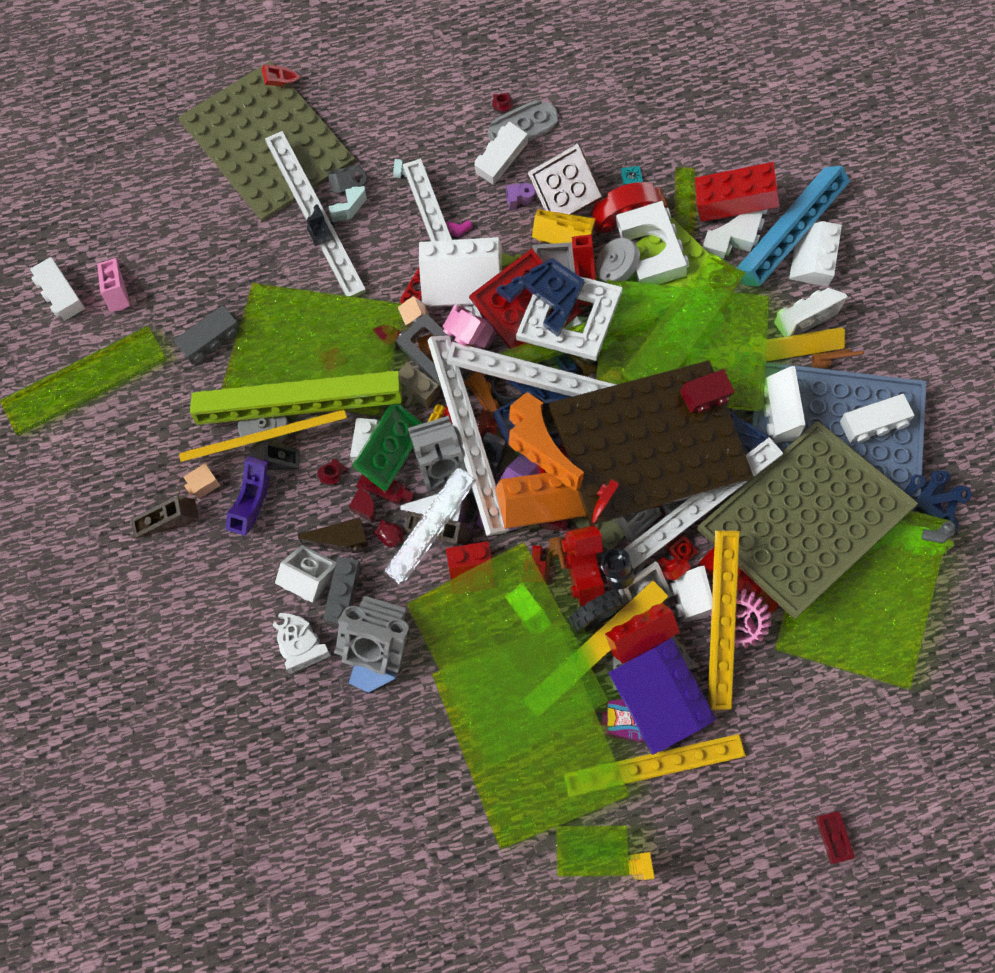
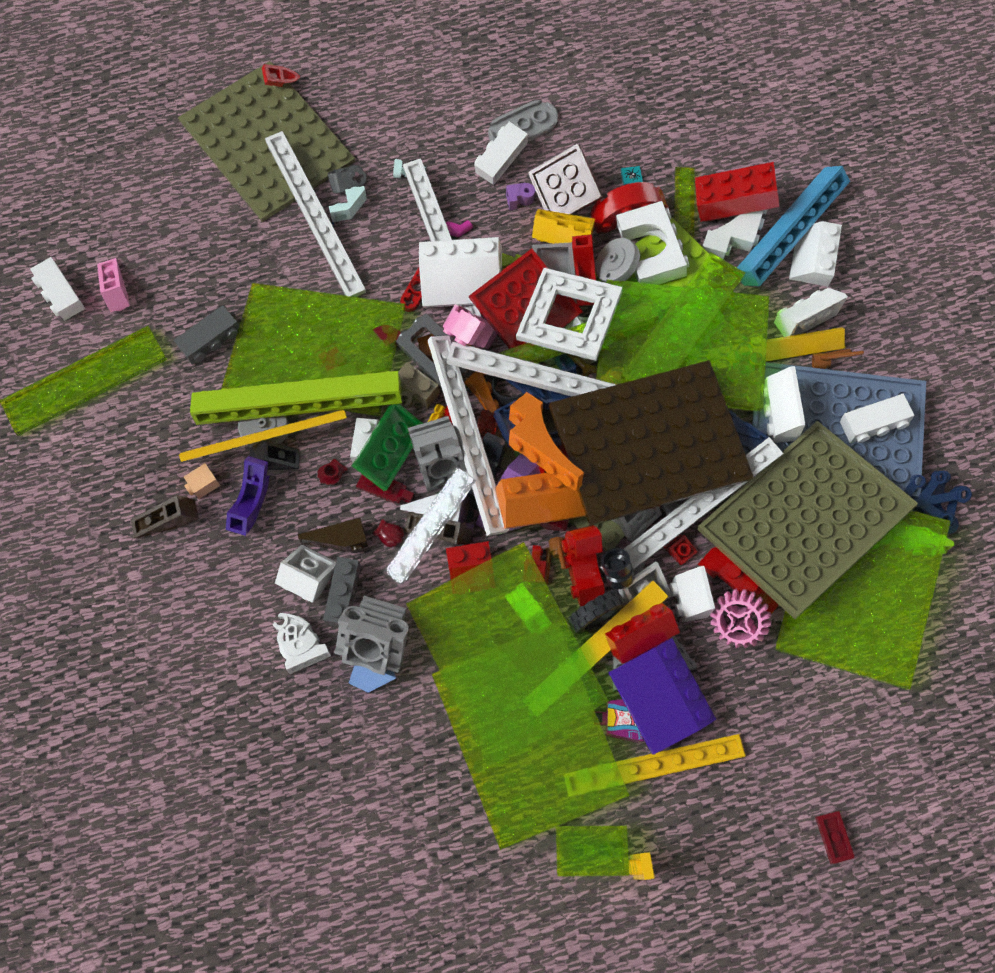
black slope [306,204,333,246] -> none
dark red brick [349,488,376,522] -> none
light nougat brick [398,296,429,328] -> none
dark red animal [492,93,513,113] -> none
dark blue wing [496,258,584,337] -> none
red plate [592,479,619,523] -> none
red plate [656,557,691,580] -> none
dark red brick [680,369,735,414] -> none
yellow tile [708,530,740,710] -> none
dark grey arm [922,521,955,543] -> none

